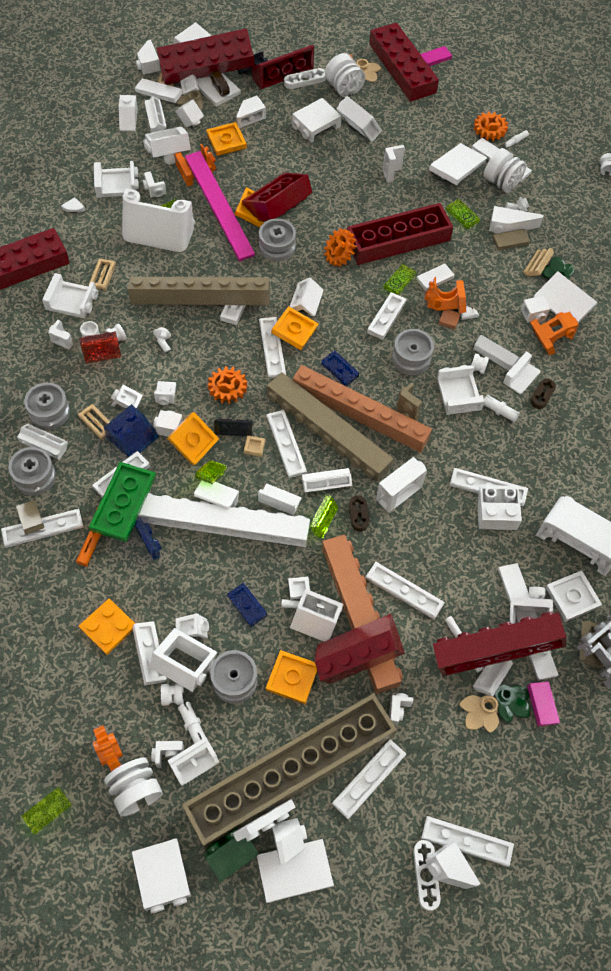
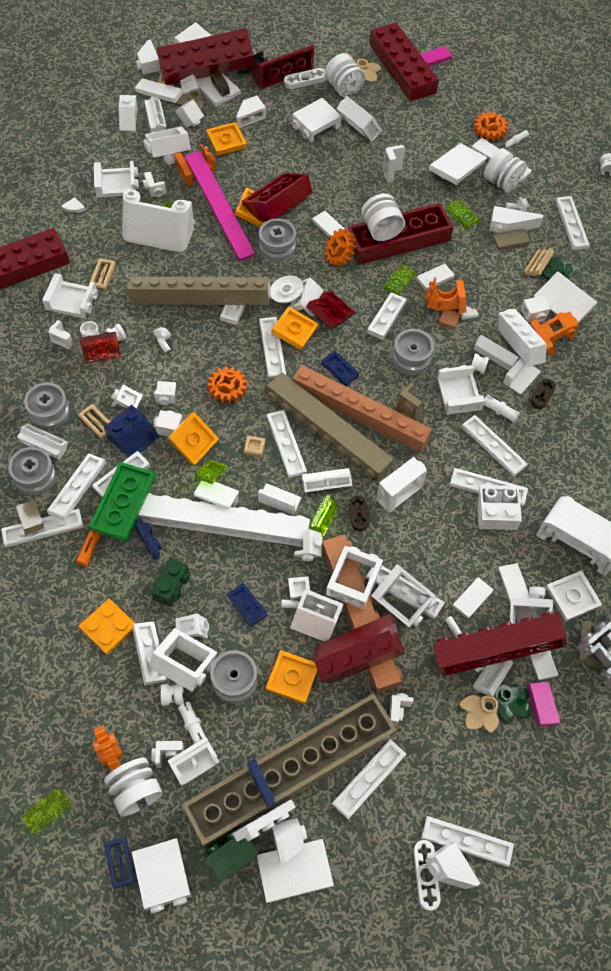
black hinge [214,417,253,436] -> none
none -> white tile [47,453,106,521]
none -> dark blue tile [104,836,136,890]
none -> dark green brick [151,558,190,607]
none -> dark blue tile [247,759,275,808]
none -> white dish [270,276,304,303]
none -> white bracket [294,529,322,561]
none -> dark red slope [306,291,356,329]
none -> white tile [312,211,345,237]
none -> white window [326,546,383,610]
none -> white wheel [361,194,405,241]
none -> white window [371,564,437,628]
none -> white tile [452,577,493,619]
none -> white tile [461,415,528,476]
none -> white brick [498,309,547,367]
none -> white tile [555,196,590,250]

